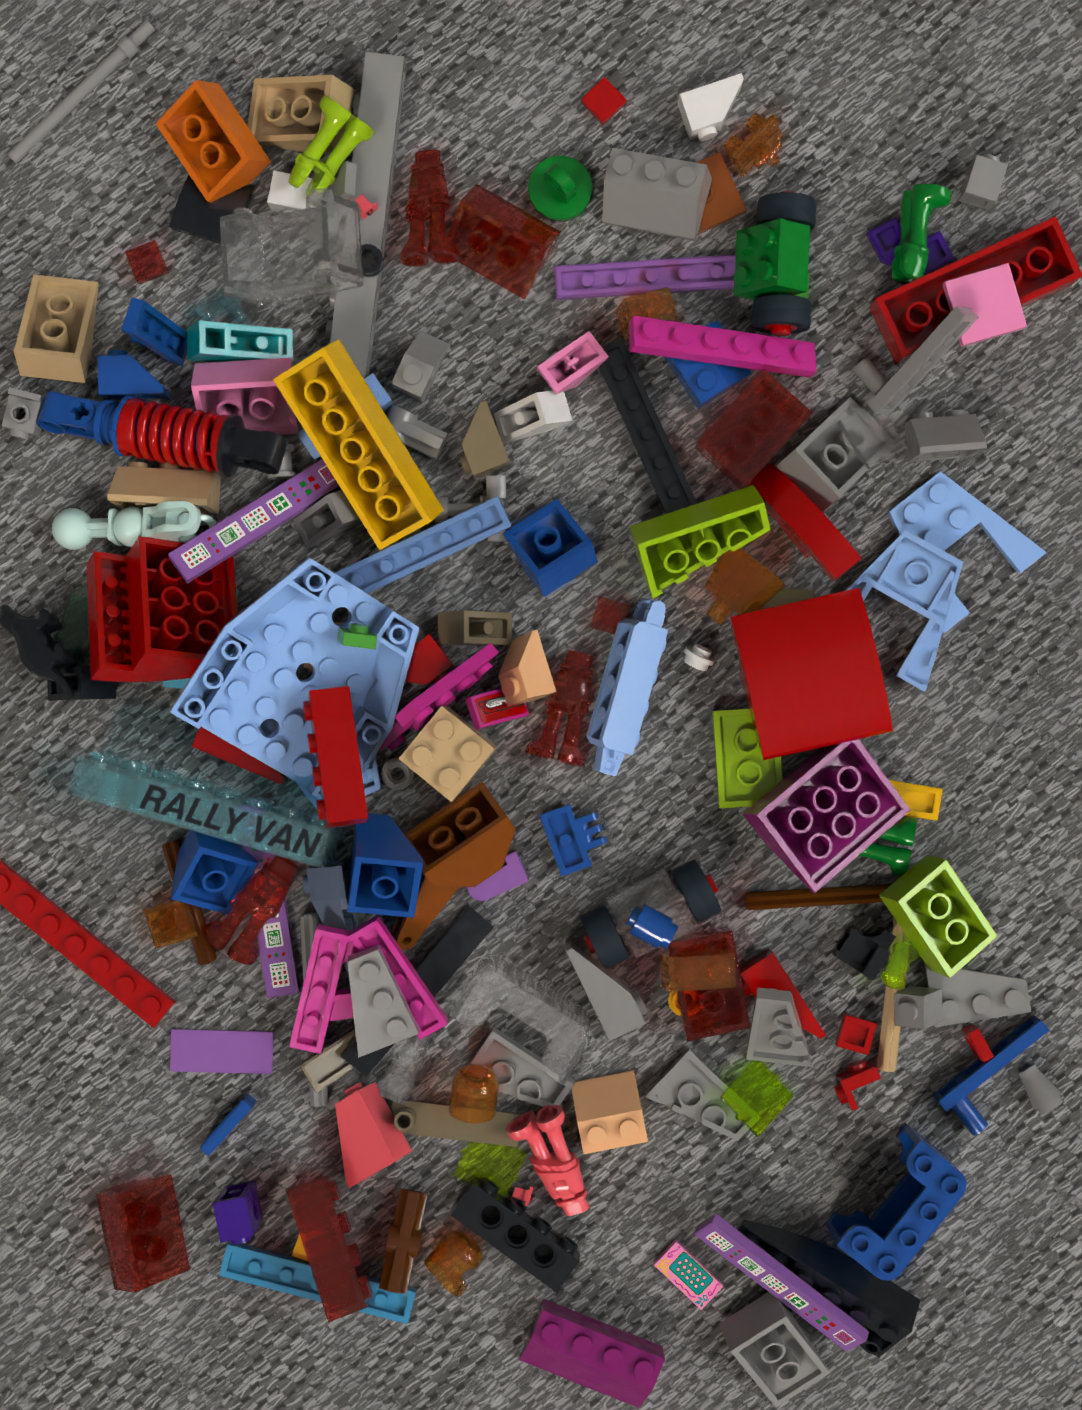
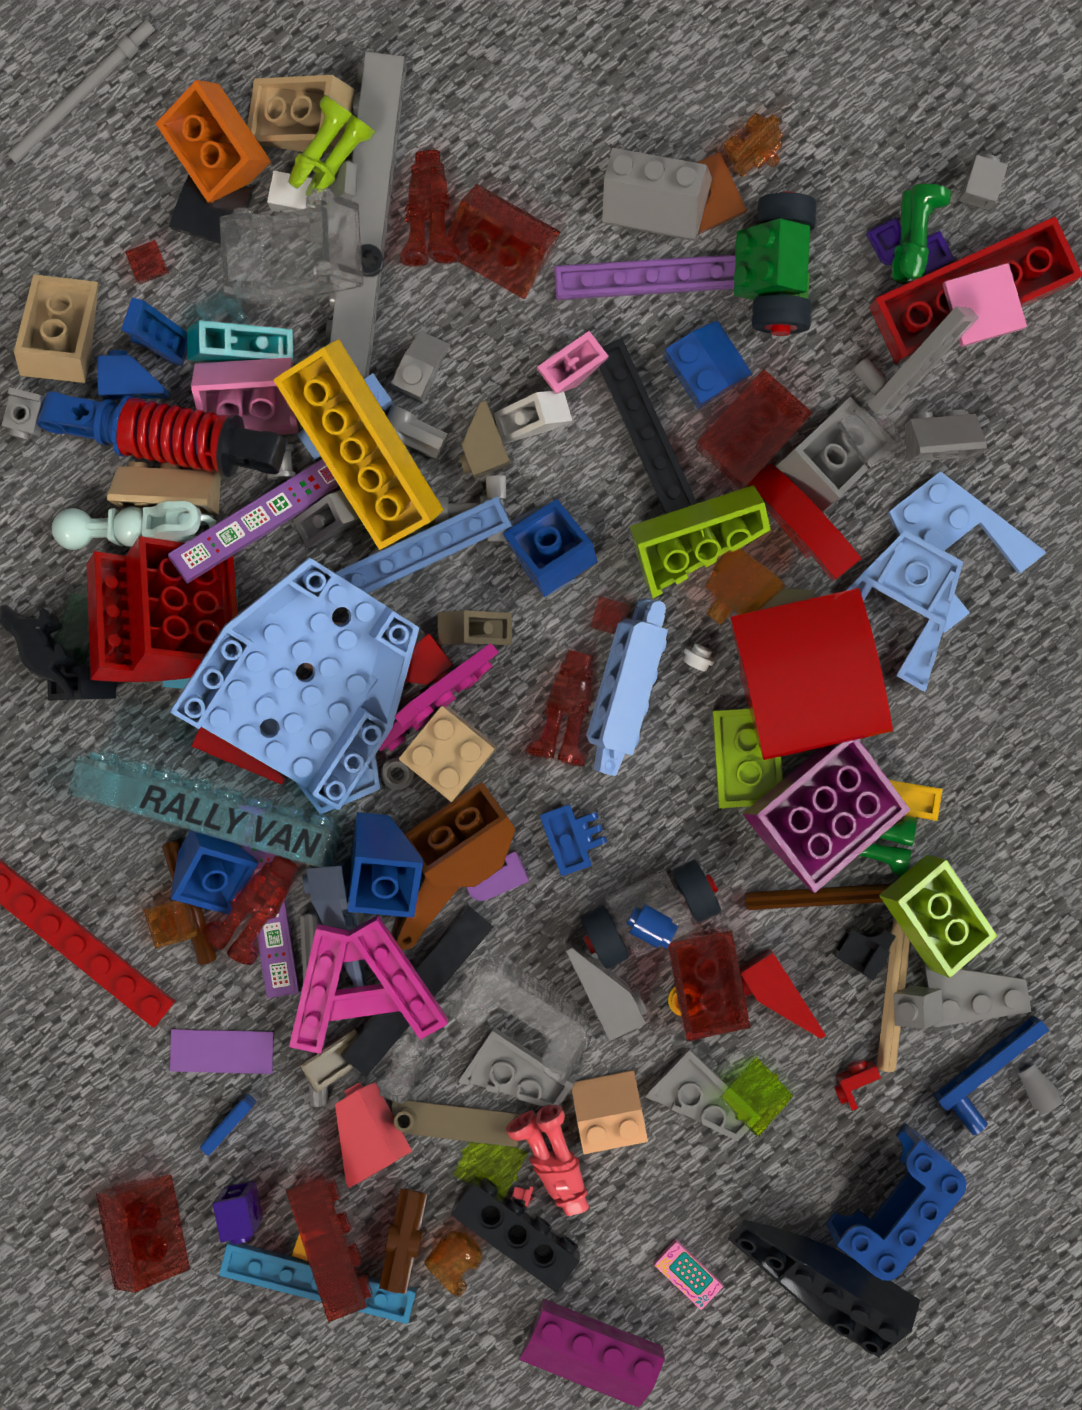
red brick [302,686,368,828] -> none
bright green plate [337,623,377,650] -> none
light grey wing [347,944,419,1058] -> none
coral piece [355,194,378,220] -> none
clear orange helmet [449,1064,499,1124] -> none
slope [465,688,529,730] -> none
light nougat slope [498,630,556,706] -> none
green tile [528,155,592,222] -> none
red tile [581,77,627,125] -> none
clear orange torso [614,287,681,342] -> none
dark pink plate [629,316,817,378] -> none
clear orange brick [660,950,736,992] -> none
white slope [678,73,744,141] -> none
medium lavender tile [694,1213,869,1351] -> none
light grey slope [719,1292,830,1407] -> none
light grey wing [746,987,811,1067] -> none
red plate [835,1013,877,1055] -> none
clear neon green piece [880,941,919,989] -> none
red tile [961,1023,994,1062] -> none

